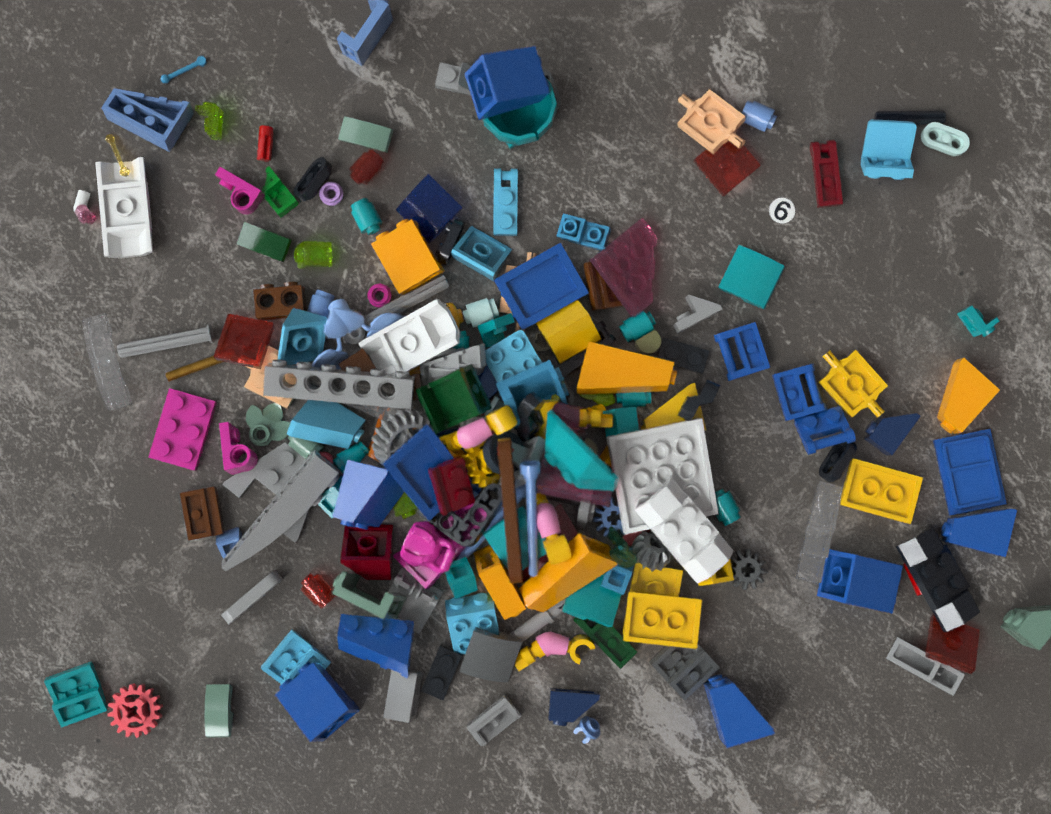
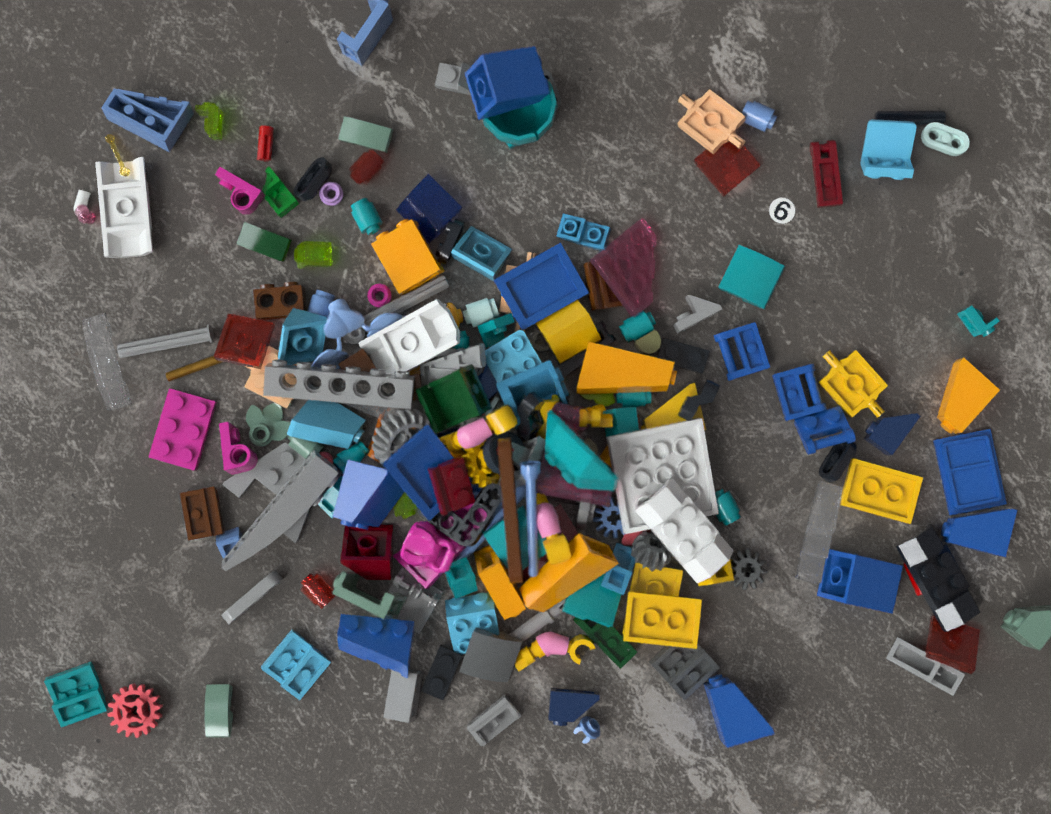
dark azure hinge [161,56,207,84] -> none
blue slope [275,662,360,742] -> none
medium azure plate [493,168,518,236] -> none
clear green piece [608,526,637,568] -> none

